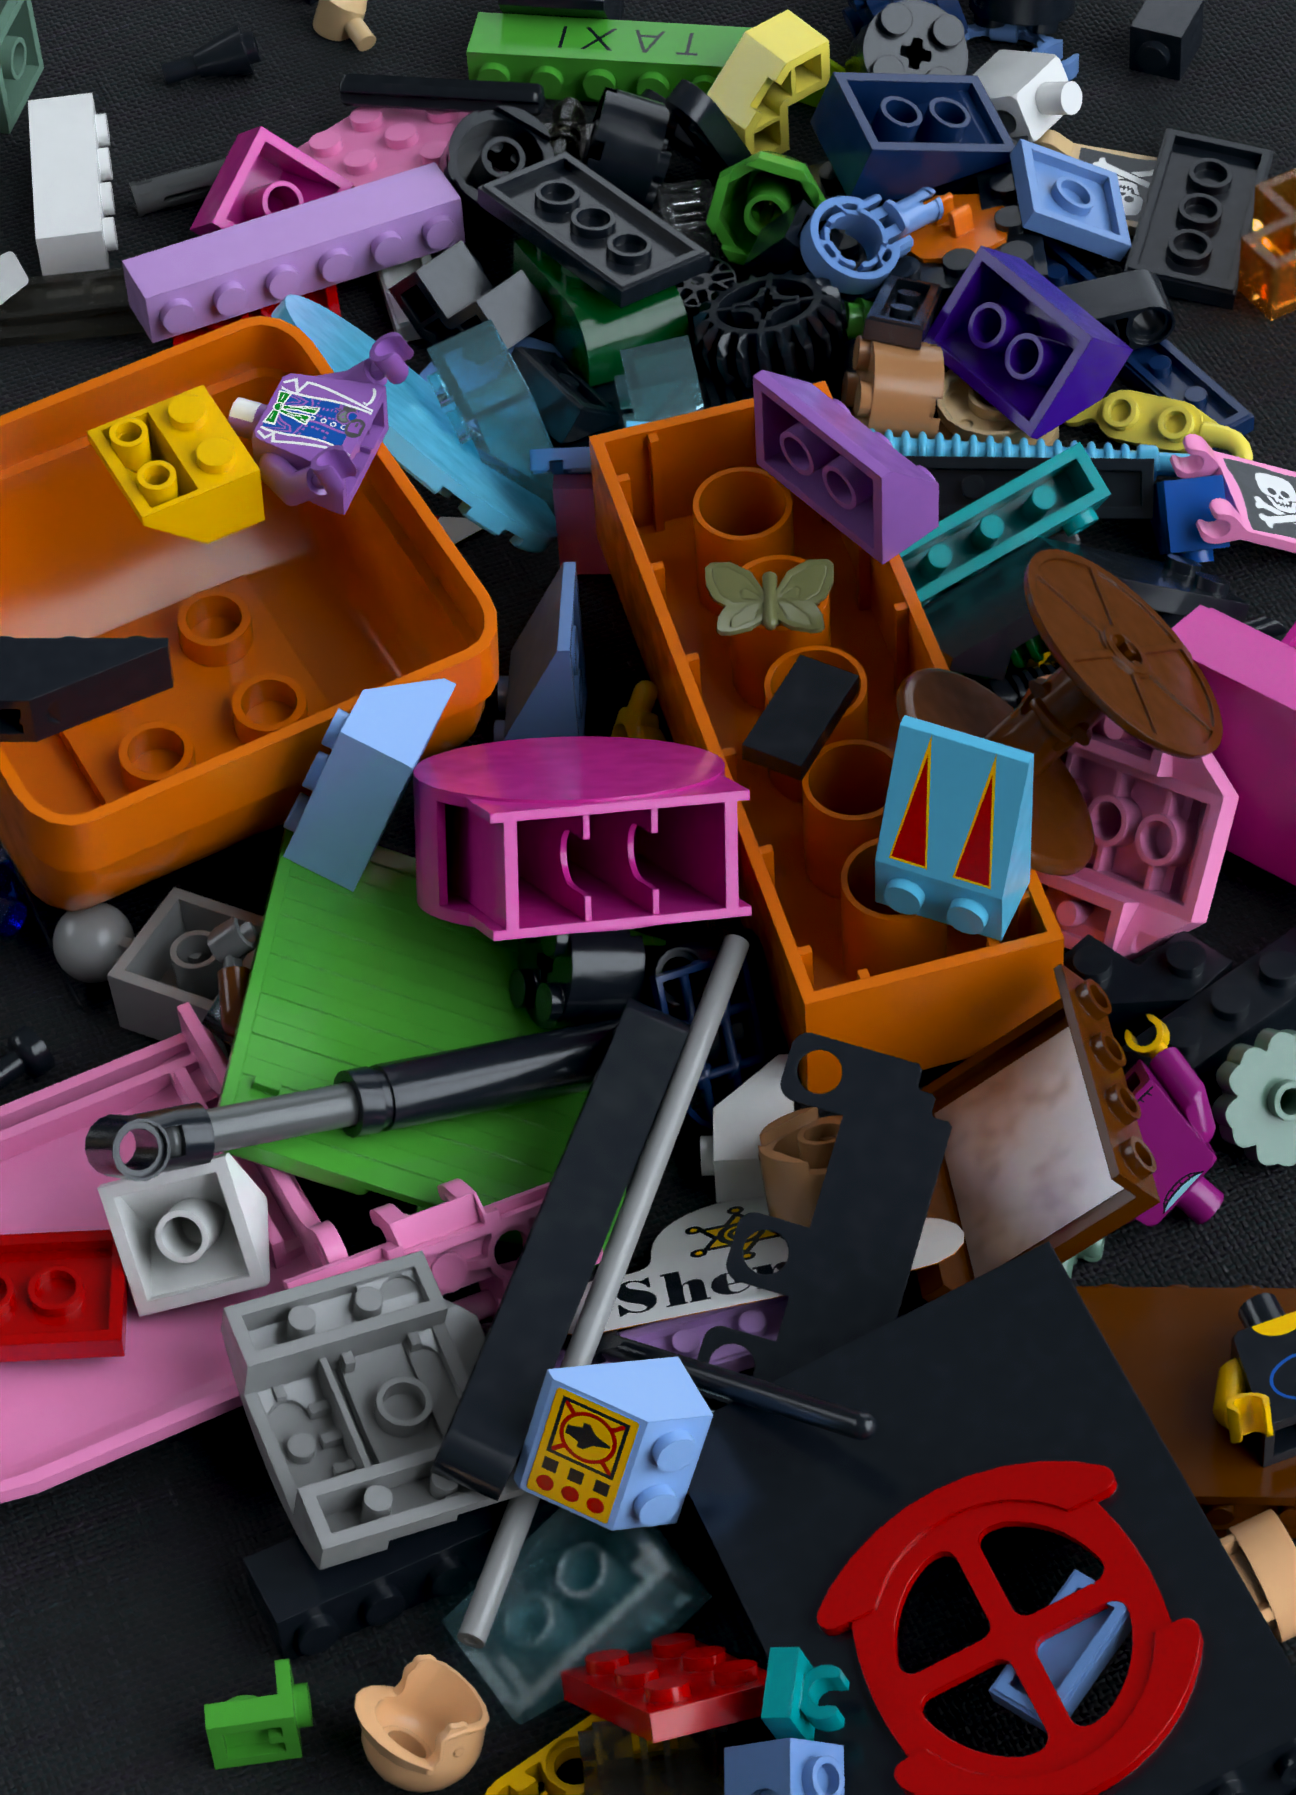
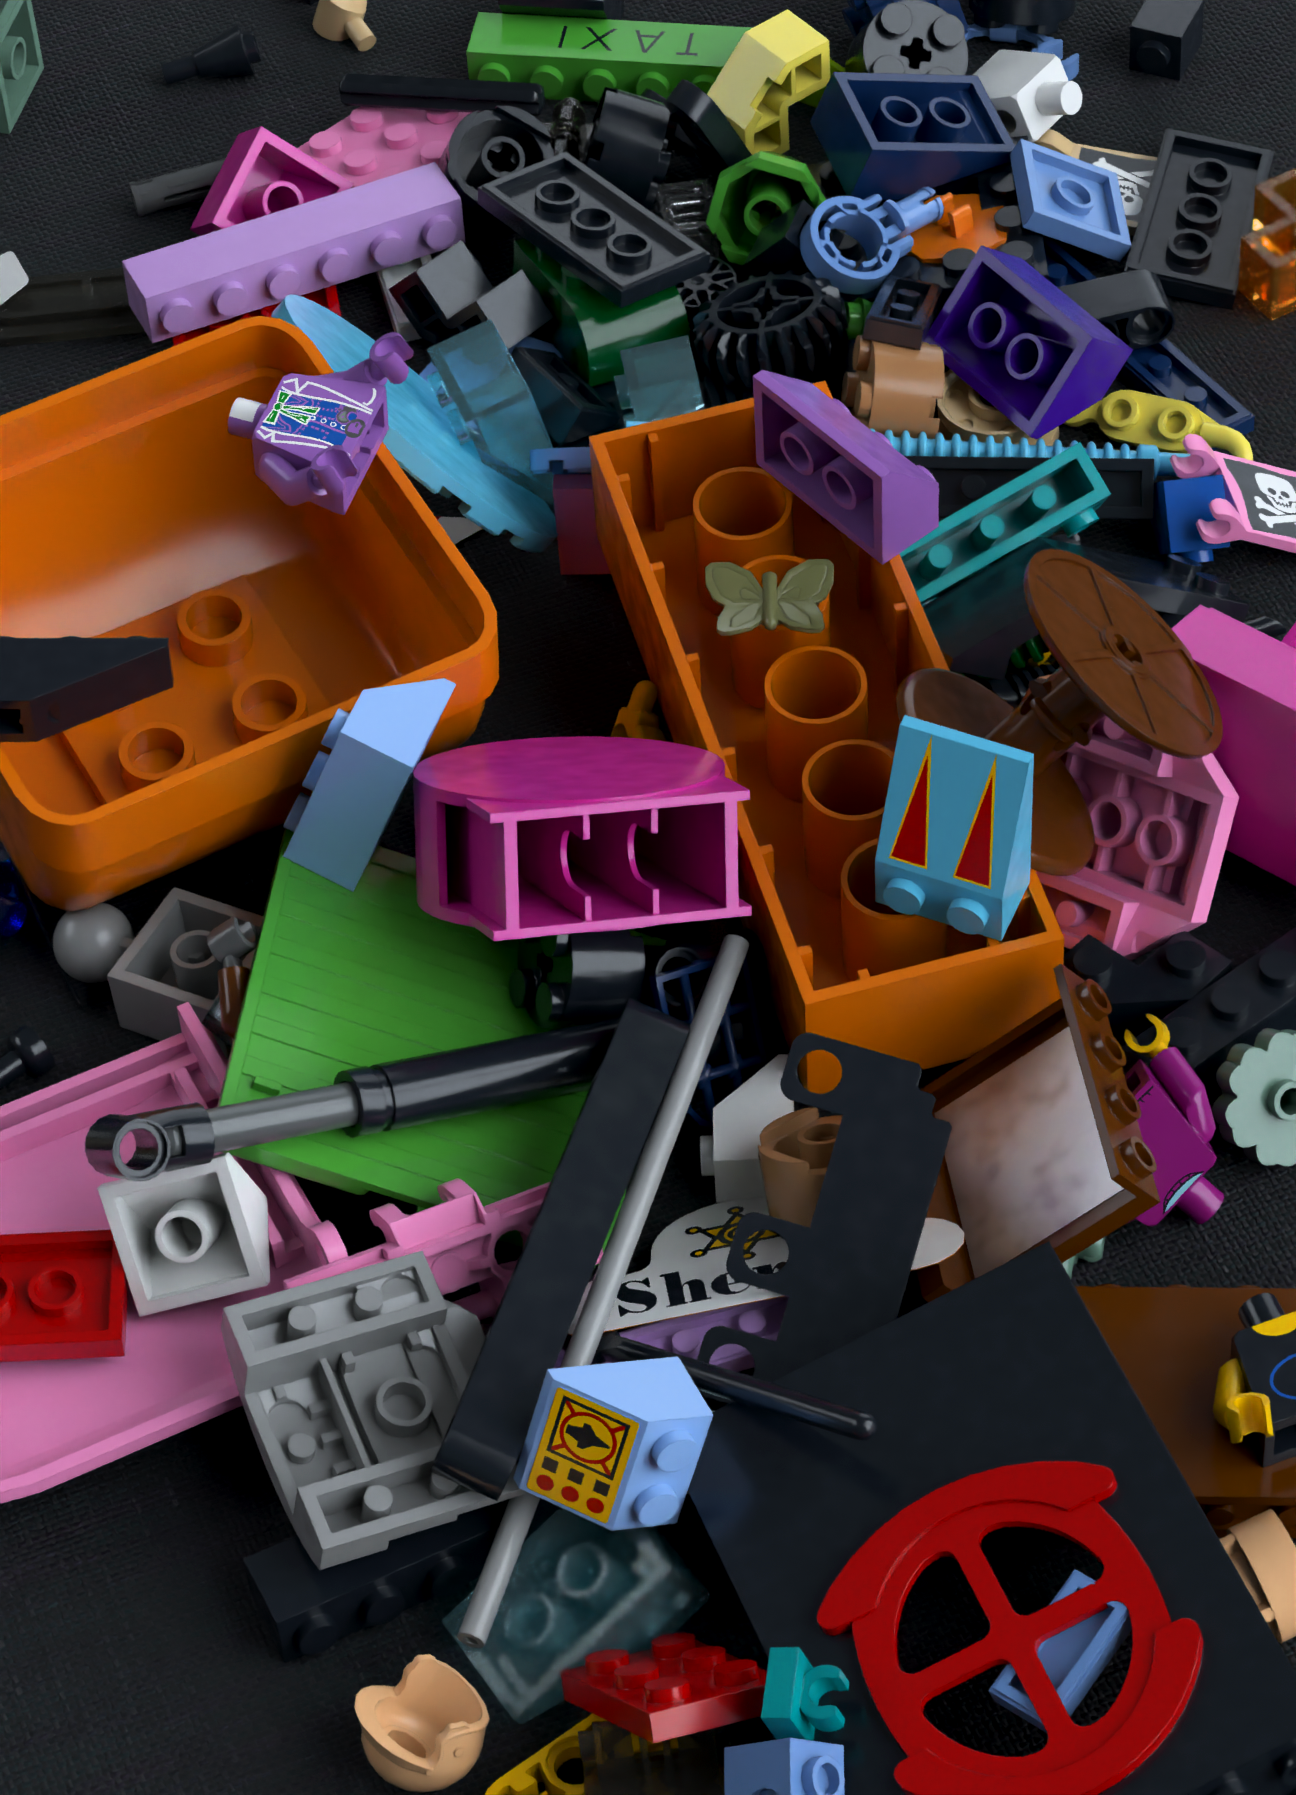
white brick [28,93,118,282] -> none
yellow slope [87,385,265,544] -> none
bright green bracket [204,1658,313,1770] -> none
medium blue slope [494,562,588,742] -> none
black tile [742,654,859,781] -> none

